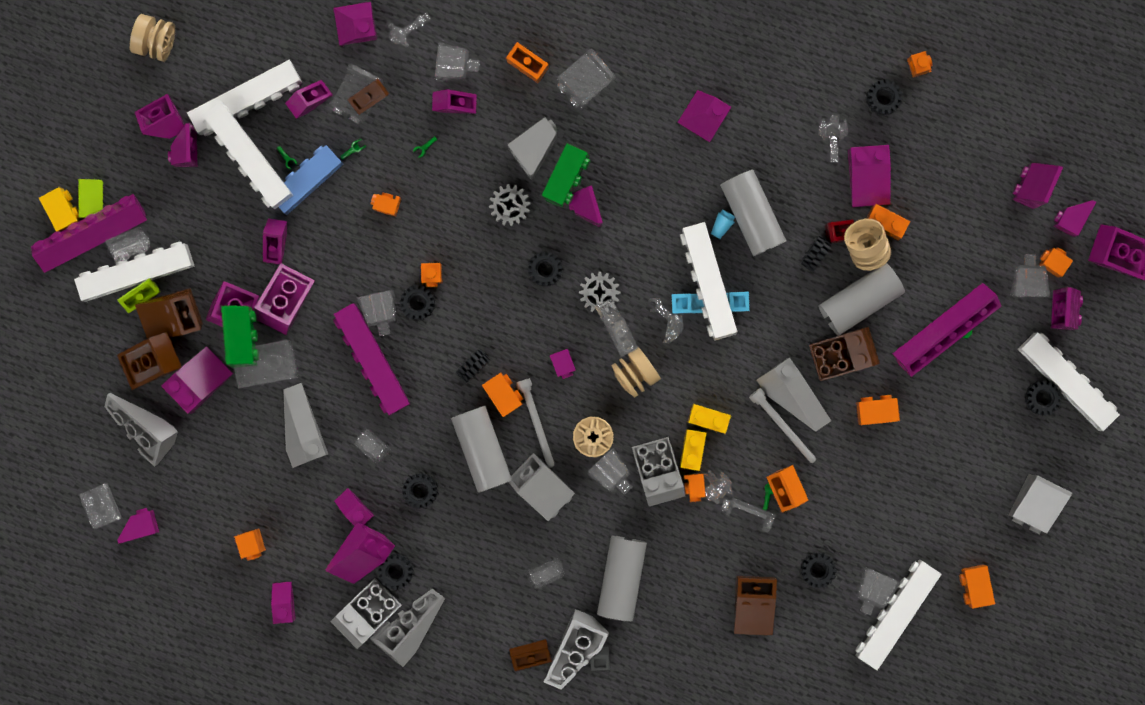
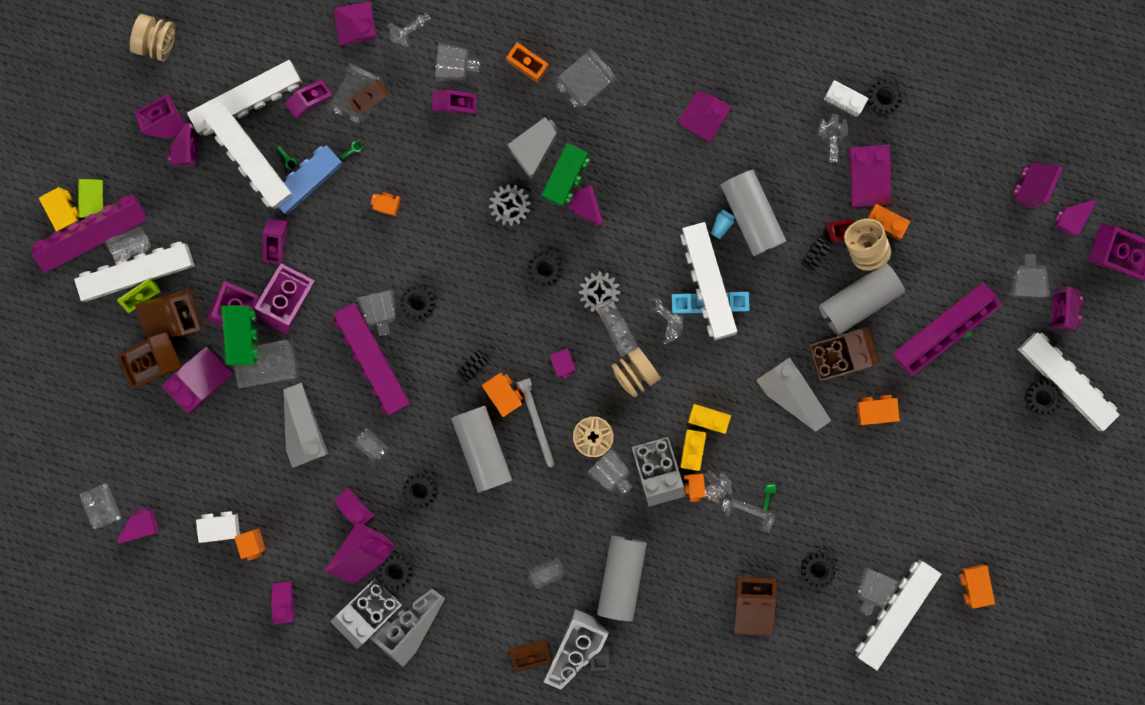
light grey wedge [104,393,178,467] -> none
green hand [413,136,437,158] -> none
orange brick [421,263,442,287] -> none
light grey slope [509,453,575,521] -> none
light grey piece [749,388,816,463] -> none
orange brick [766,465,808,512] -> none
orange brick [907,51,932,77] -> none
light grey slope [1009,474,1072,535] -> none
orange brick [1039,248,1073,278] -> none
none -> white brick [196,511,240,543]
none -> white brick [824,80,868,117]

